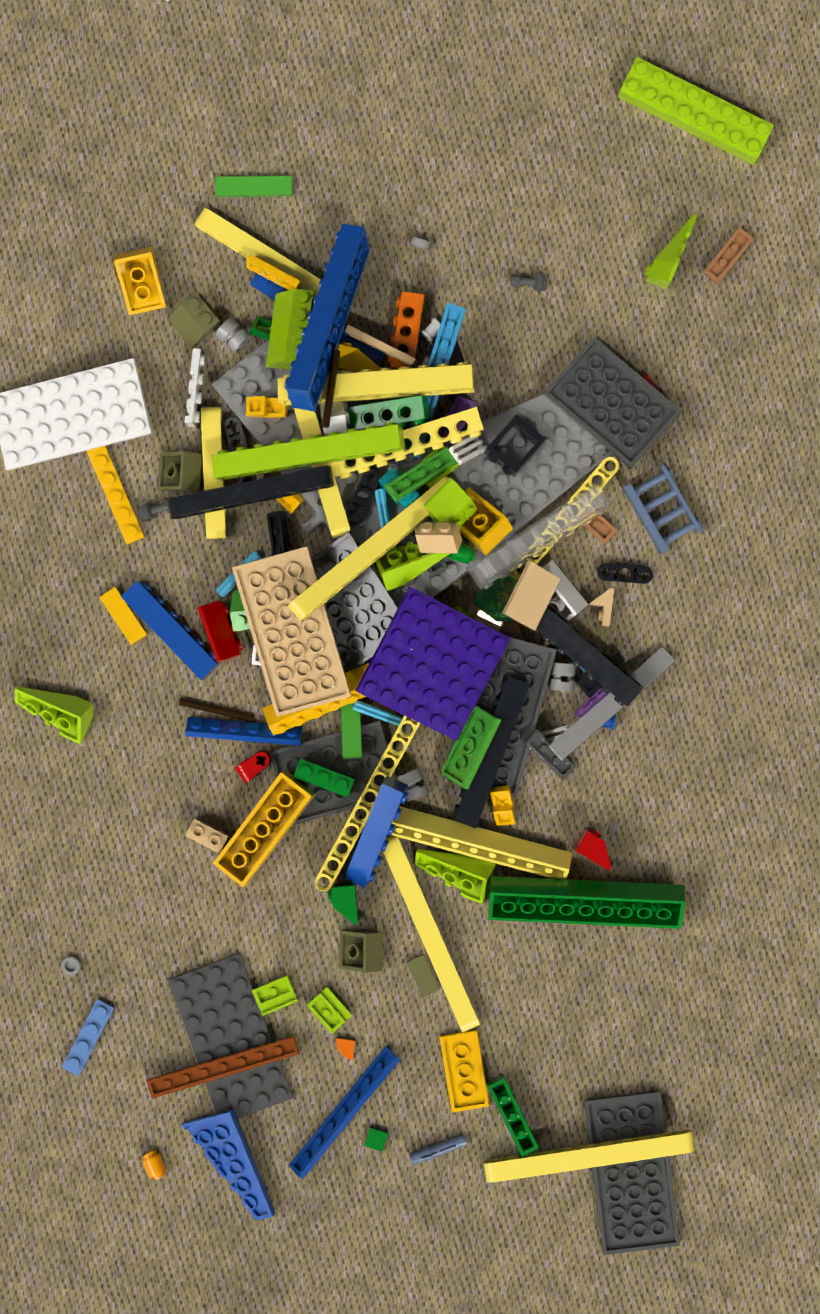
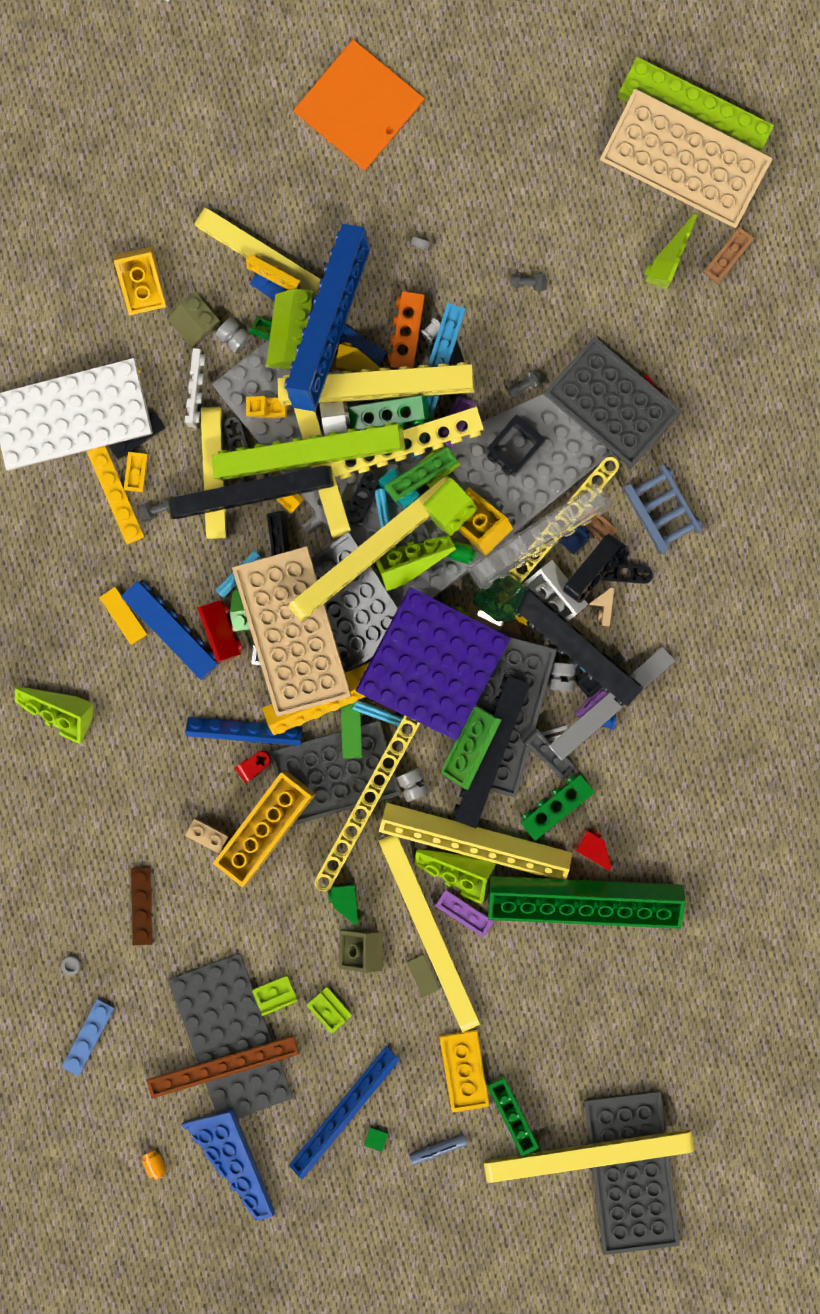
olive slope [158,451,202,493] -> none
dark brown bar [179,698,255,722] -> none
bright green tile [215,176,292,197] -> none
green brick [293,758,355,798] -> none
dark brown bar [322,350,341,428] -> none
orange tile [336,1037,356,1060] -> none
brick [344,776,409,888] -> none
tan tile [345,325,419,368] -> none
tan hinge [414,522,462,553] -> none
white tile [448,436,487,465] -> none
yellow slope [490,786,516,826] -> none
tan tile [502,561,561,631] -> none
none -> black plate [108,412,166,460]
none -> yellow plate [124,452,148,493]
none -> reddish brown plate [131,867,153,945]
none -> orange piece [293,39,425,171]
none -> medium lavender plate [435,889,494,938]
none -> dark grey bar [507,370,543,399]
none -> green brick [520,774,595,841]
none -> dark blue bracket [559,524,590,555]
none -> black beam [563,534,629,603]
none -> tan plate [600,88,773,228]

